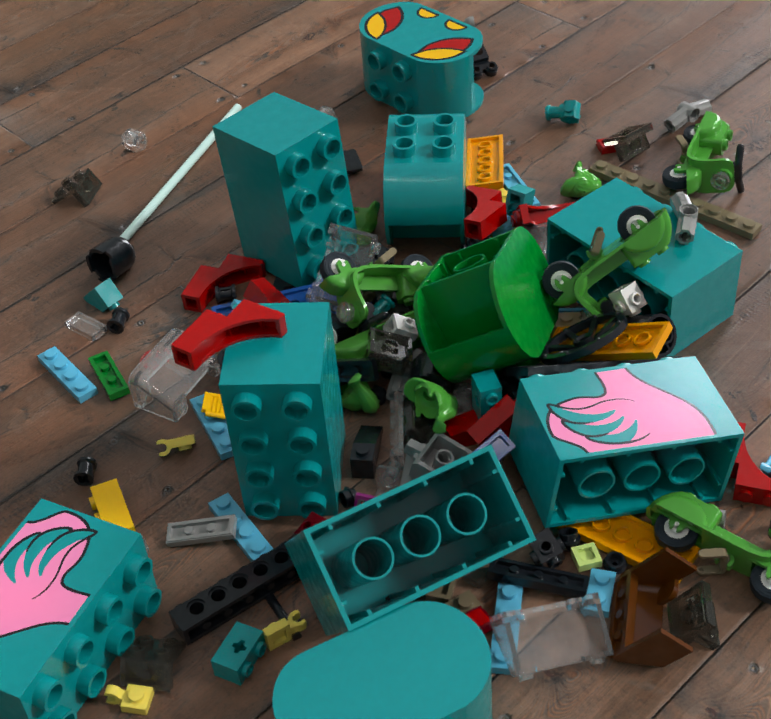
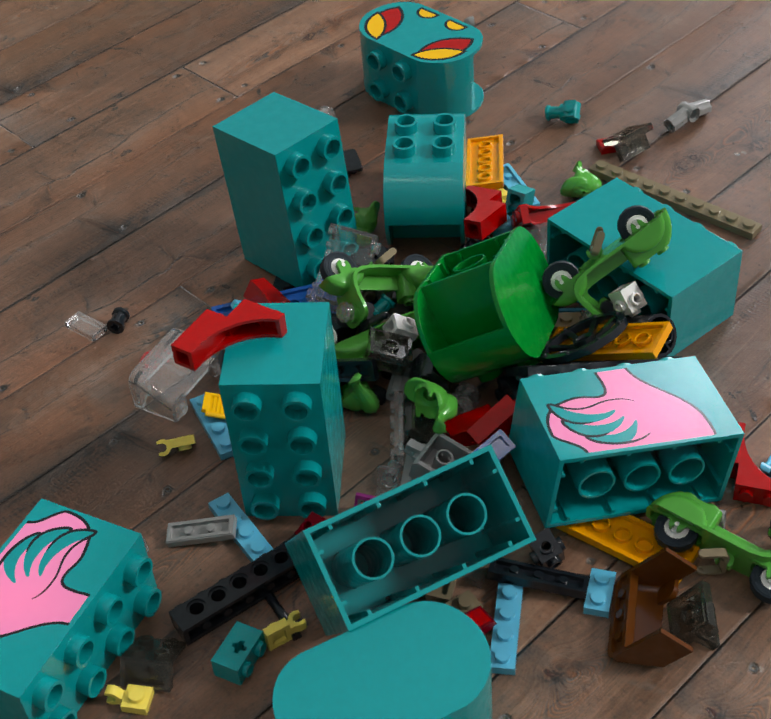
medium azure plate [37,346,98,404] -> none
clear smoke bracket [51,168,103,207] -> none
black bush [73,456,97,486] -> none
teal slope [83,278,123,312] -> none
black cylinder [86,236,136,282] -> none
green plate [88,351,130,401] -> none
yellow brick [89,478,136,532] -> none
light aqua piece [120,104,242,241] -> none
clear head [121,128,147,153] -> none
red arch [181,254,266,313] -> none
black bush [215,284,237,303] -> none
black plate [339,486,356,509] -> none
black slope [350,425,383,479] -> none
teal brick [471,369,502,419] -> none
black piece [473,44,498,81] -> none
clear windscreen [489,592,614,682] -> none
black plate [557,527,581,552] -> none
yellowish green plate [570,542,603,572] -> none
black plate [603,551,627,575] -> none
bright green piece [662,111,745,195] -> none
light grey piece [670,191,698,245] -> none

